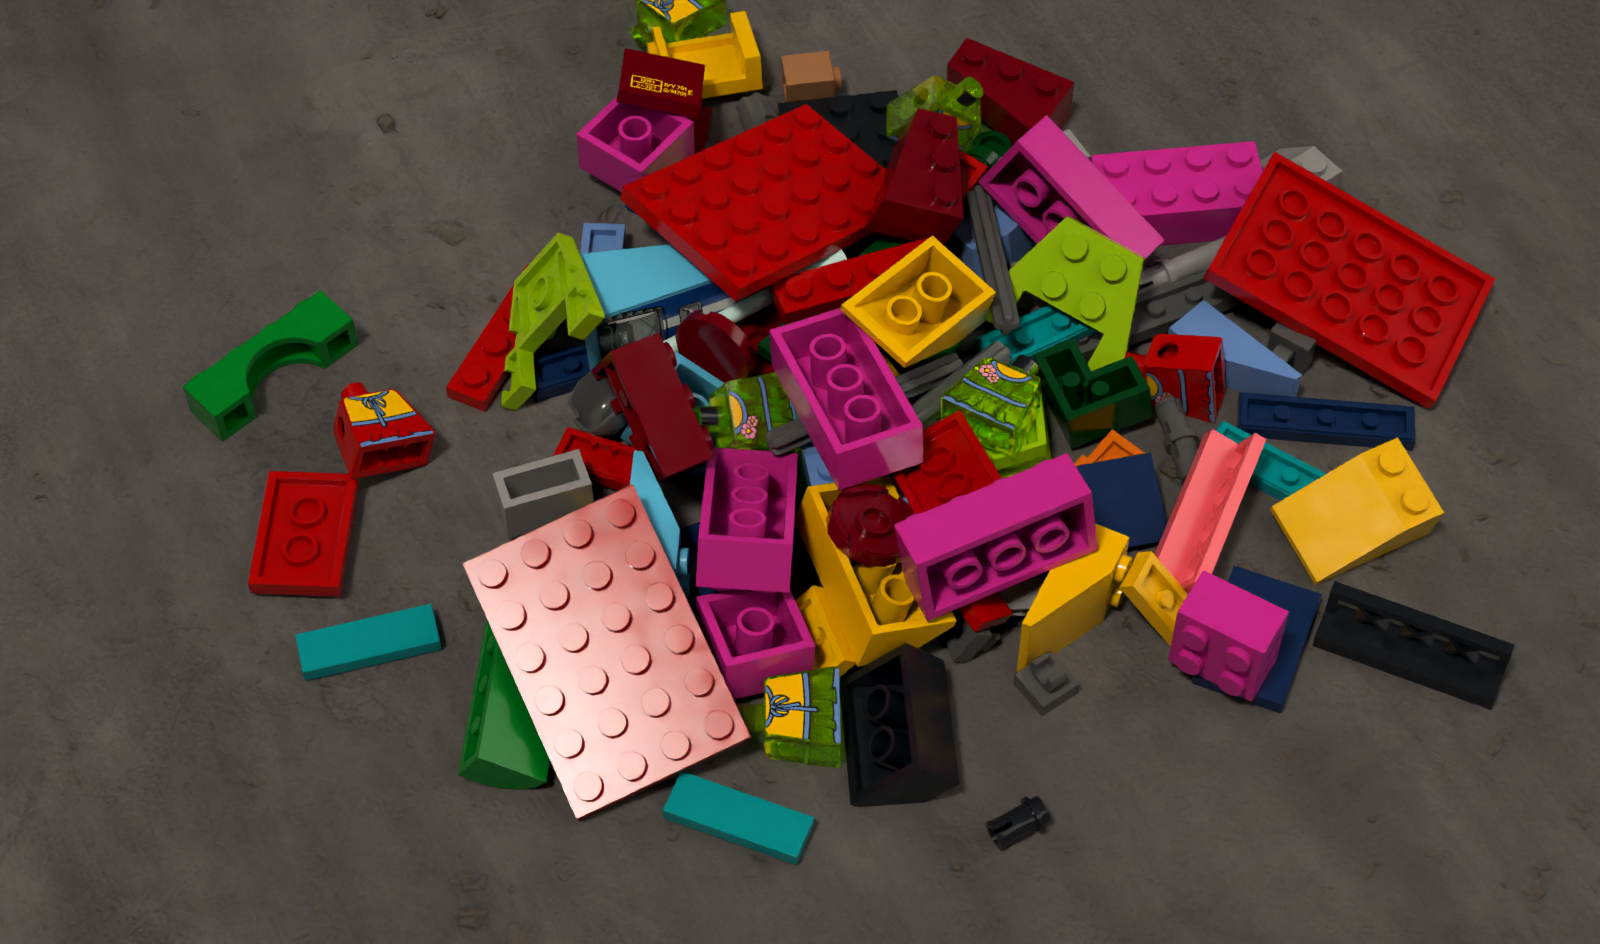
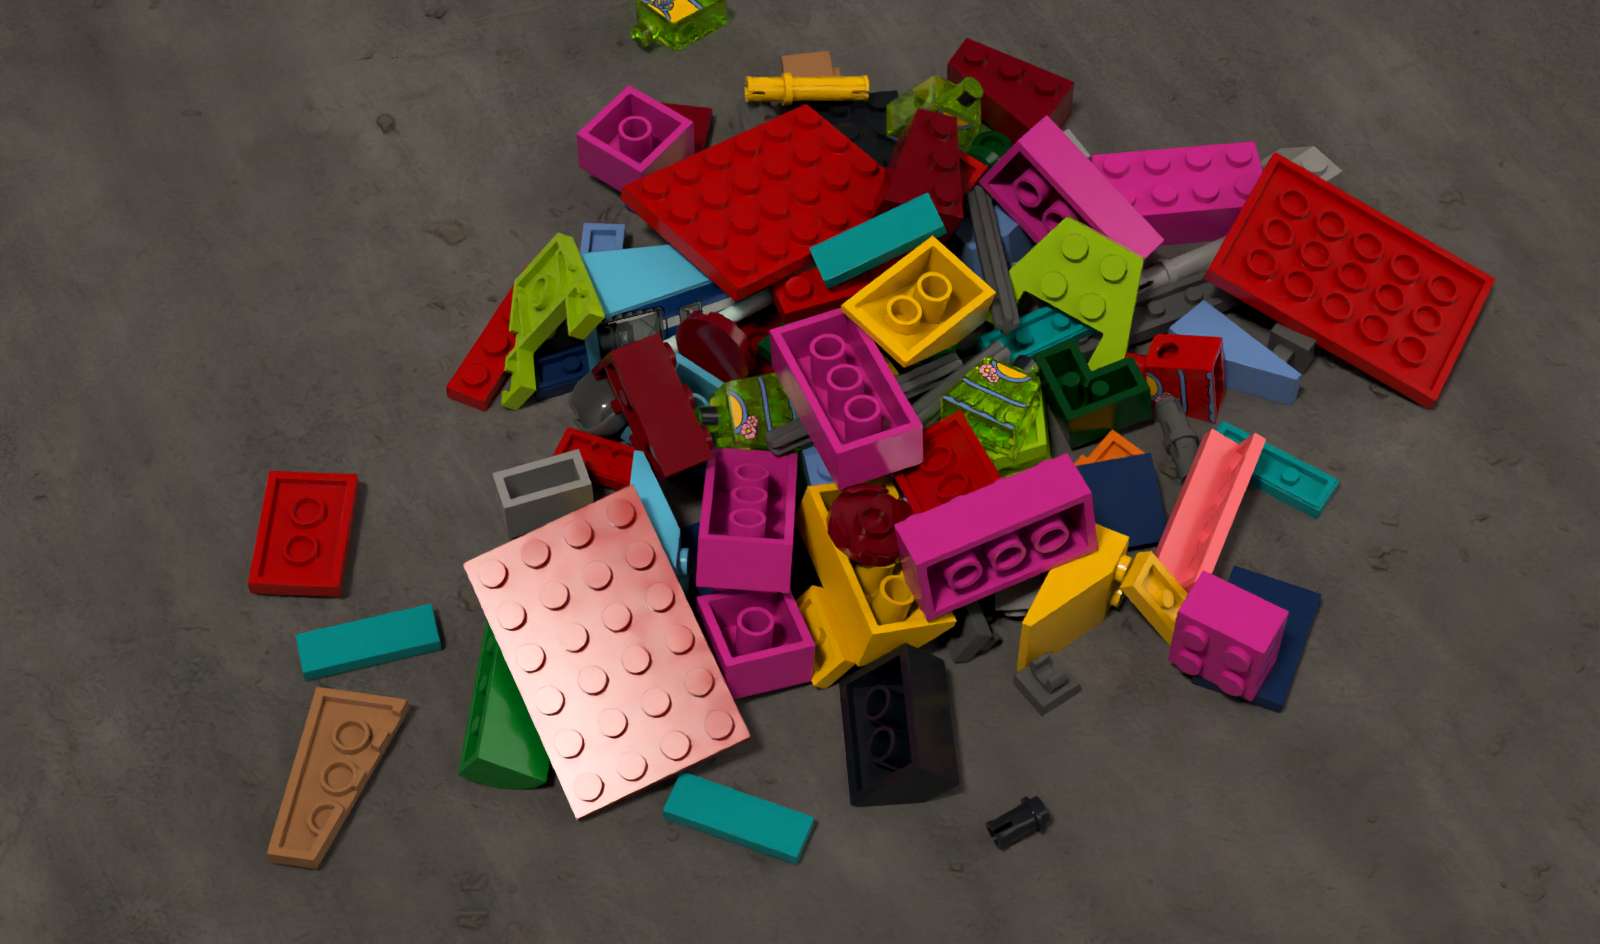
green arch [183,290,359,442] -> none
red torso [333,382,436,479] -> none
dark red tile [616,48,705,119] -> none
yellow panel [646,11,763,99] -> none
torso [736,666,841,768] -> none
red tile [958,592,1013,632] -> none
dark blue tile [1237,392,1415,451] -> none
yellow slope [1270,437,1444,585] -> none
black fence [1312,581,1515,710] -> none
none -> medium nougat wing [267,687,410,869]
none -> yellow pin [744,73,869,106]
none -> teal tile [809,193,947,289]

